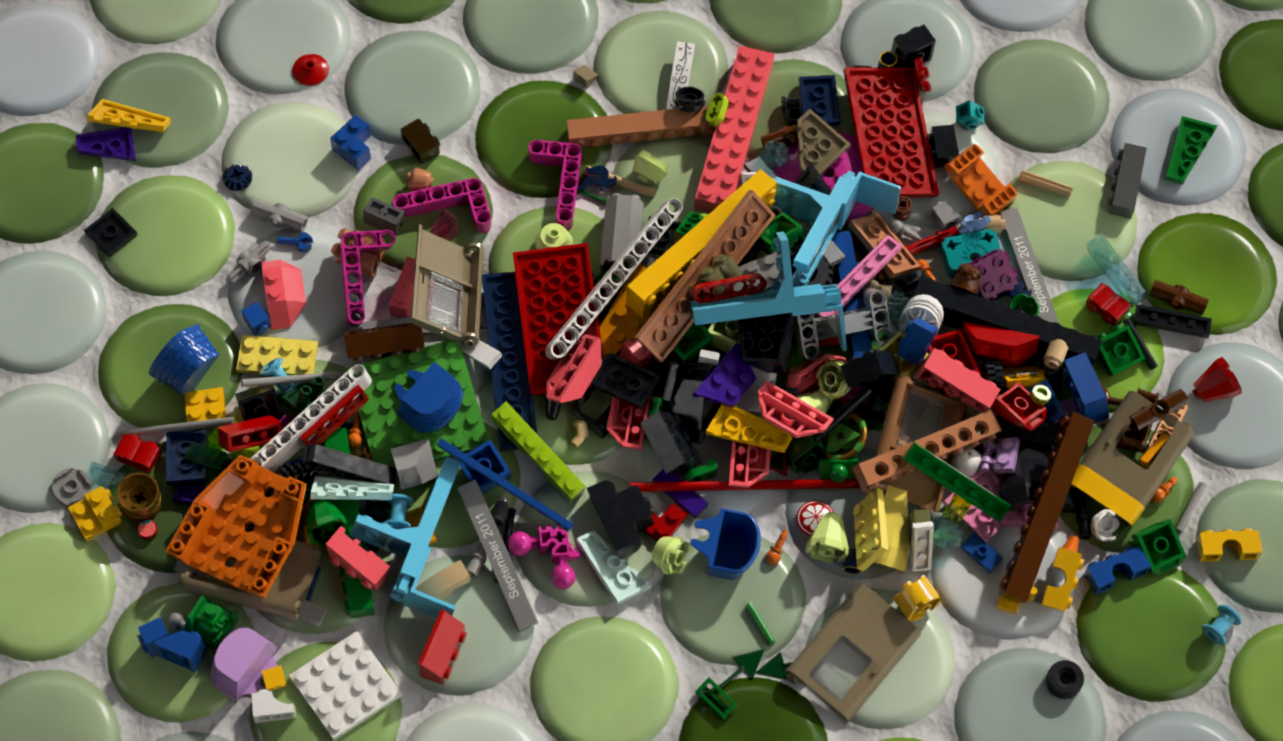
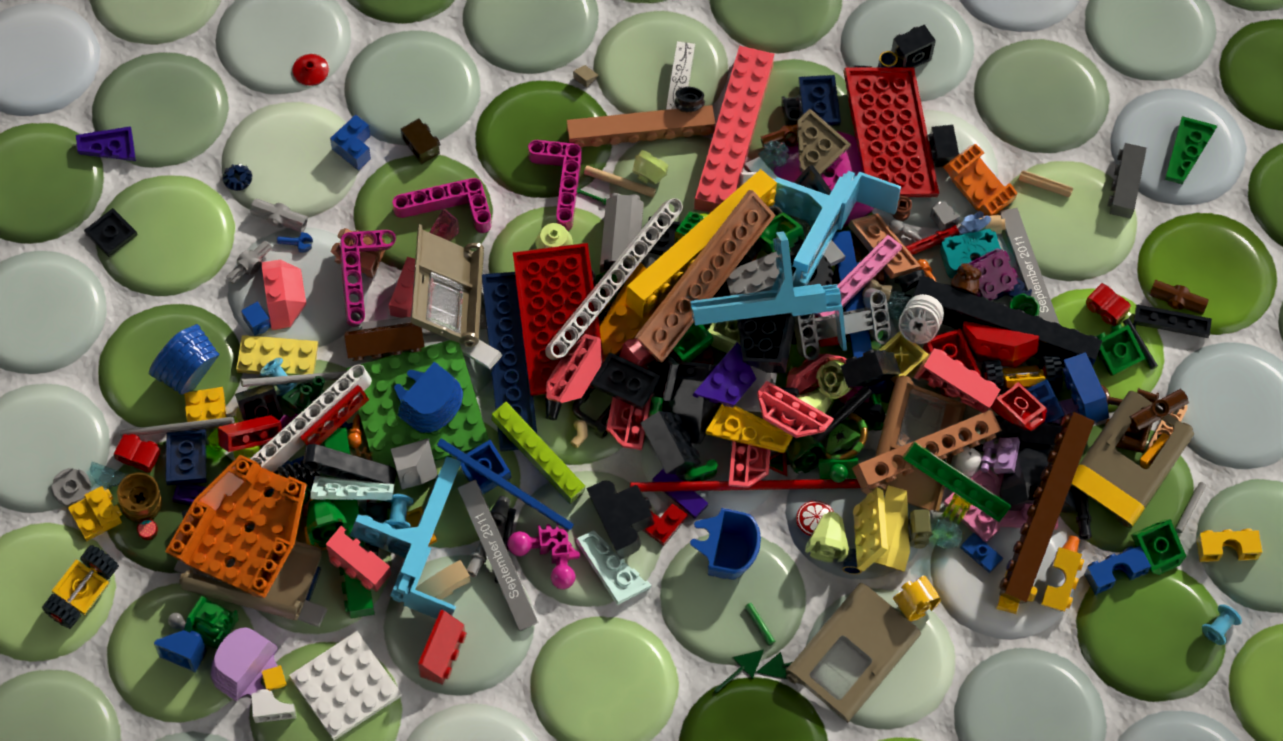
yellow wing [87,99,171,132] -> none
blue brick [137,617,169,658] -> none
clear green bracket [184,441,232,477] -> none
dark grey hinge [363,197,405,236] -> none
nougat head [405,168,434,191] -> none
dark blue piece [578,165,617,192] -> none
yellowish green cone [652,536,690,574] -> none
red beam [691,273,767,303] -> none
green tile [695,677,739,720] -> none
olive brick [697,254,742,296] -> none
white tile [698,349,720,366] -> none
lime beam [706,93,729,127] -> none
orange bar [765,530,788,565] -> none
blue brick [897,318,938,366] -> none
white tile [911,521,934,572] -> none
red dish [914,57,932,93] -> none
teal brick [956,100,985,130] -> none
lime tile [1030,385,1051,405] -> none
tan brick [1044,339,1069,369] -> none
black tyre [1046,660,1084,699] -> none
clear light blue brick [1087,233,1146,309] -> none
white hair [1090,509,1120,542] -> none
orange bar [1151,477,1178,503] -> none
red cone [1192,357,1242,402] -> none
none -> plate [42,545,119,629]

